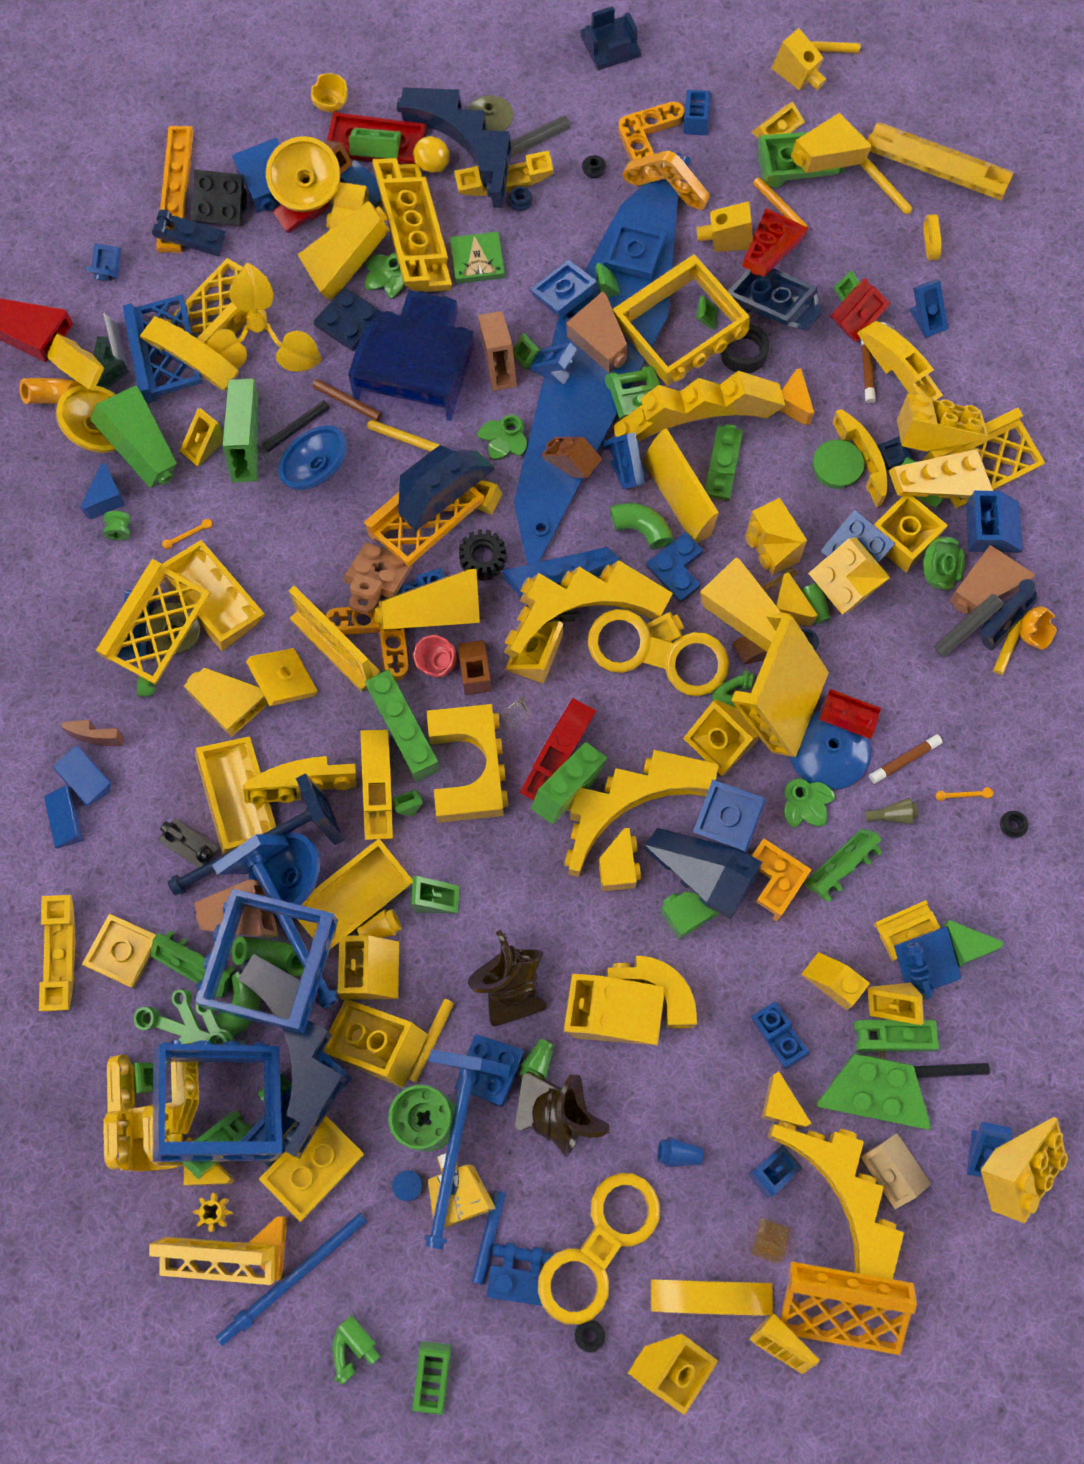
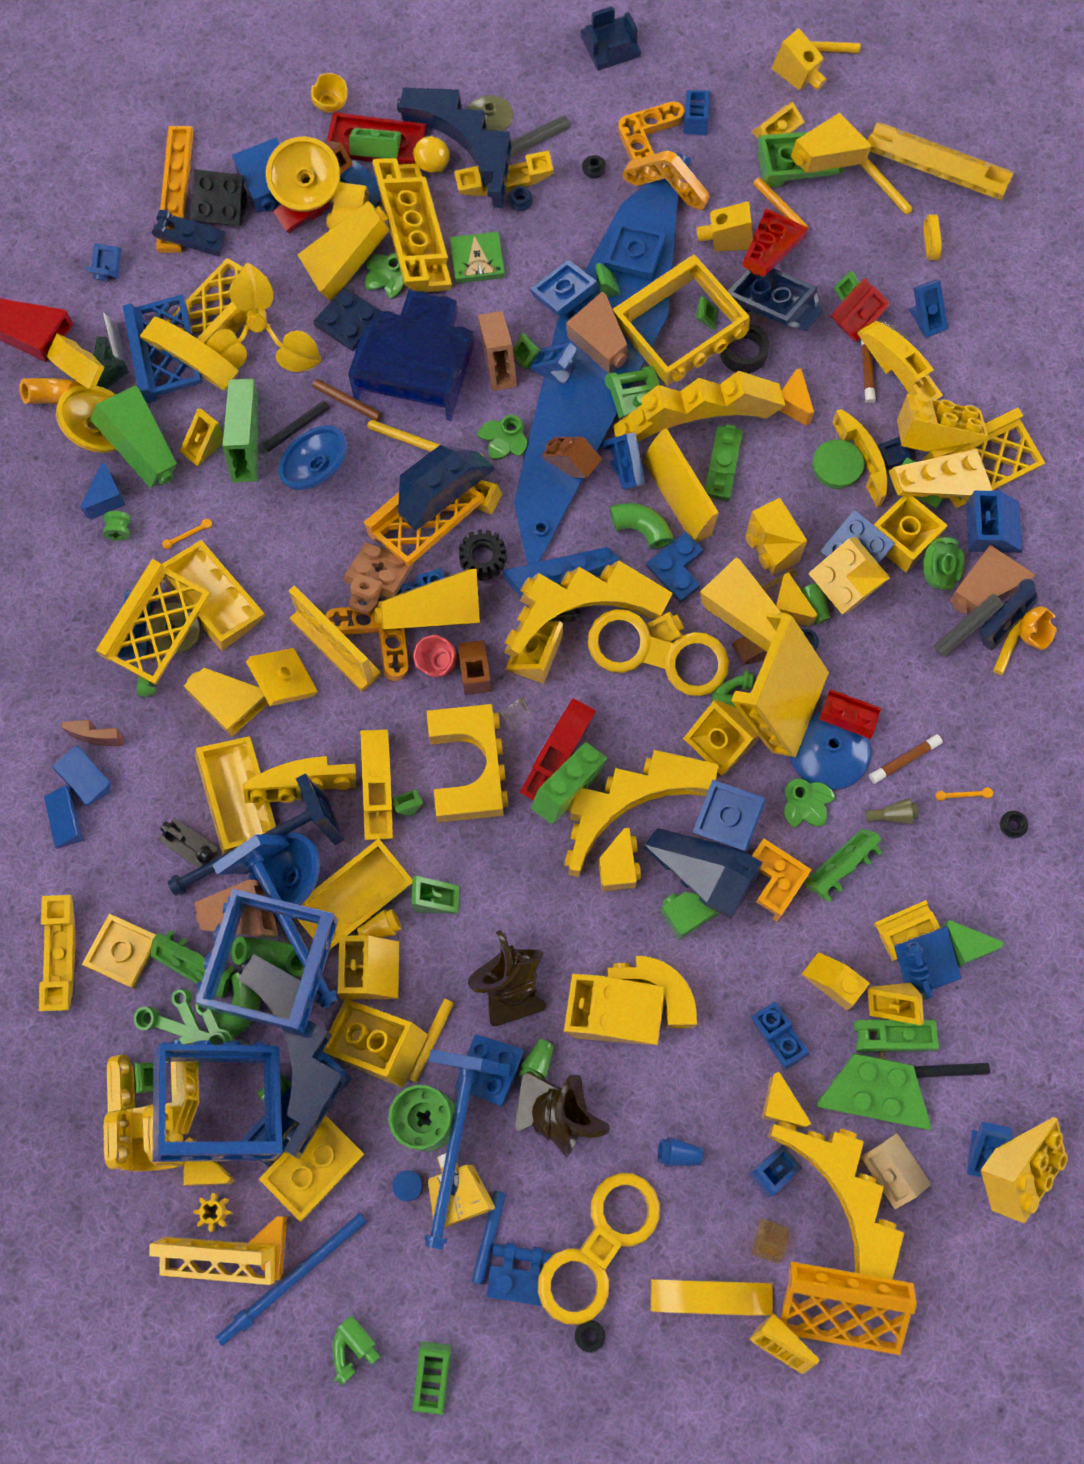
bright green plate [182,1110,253,1179] -> none
bright green arch [365,669,440,783] -> none
yellow slope [628,1334,718,1415] -> none

